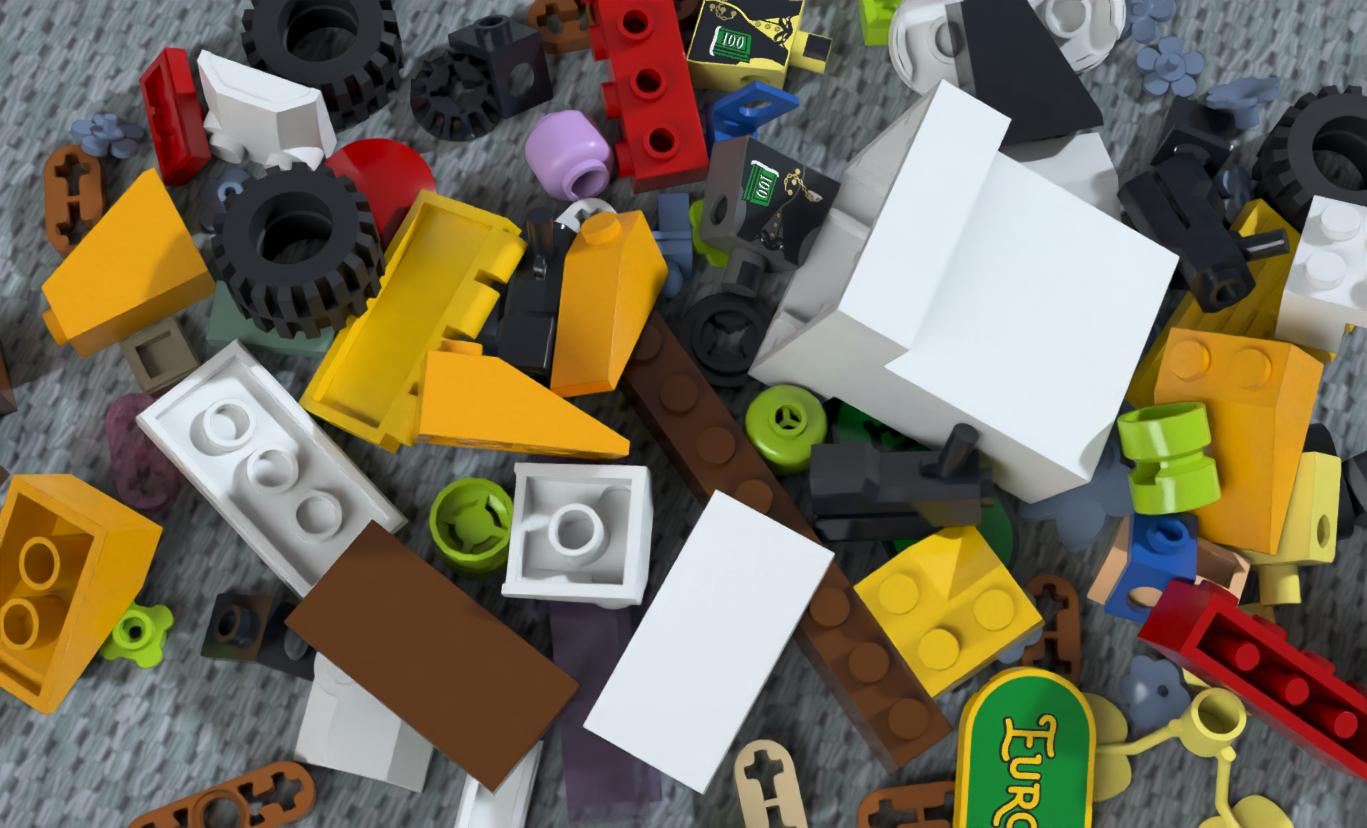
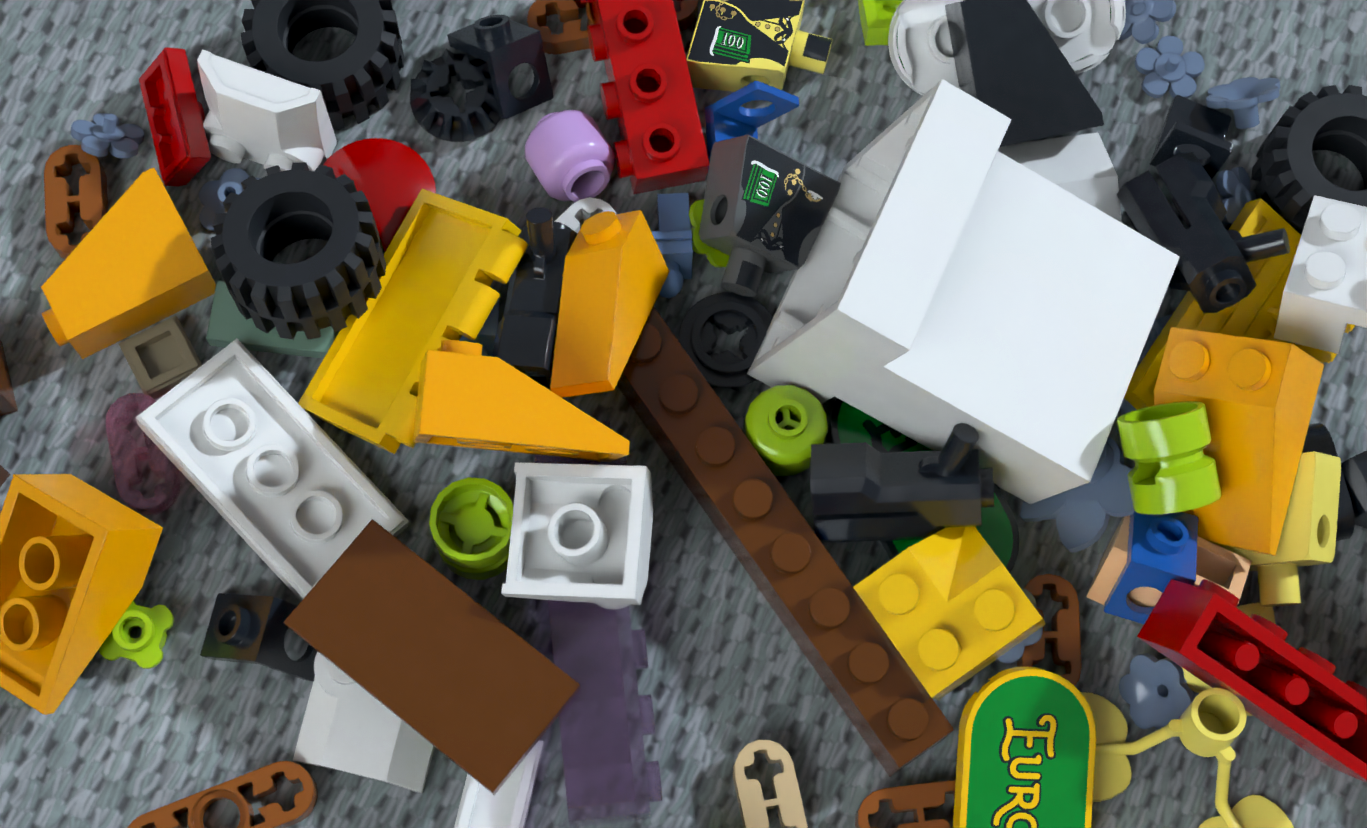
white tile [583,489,835,795] -> none

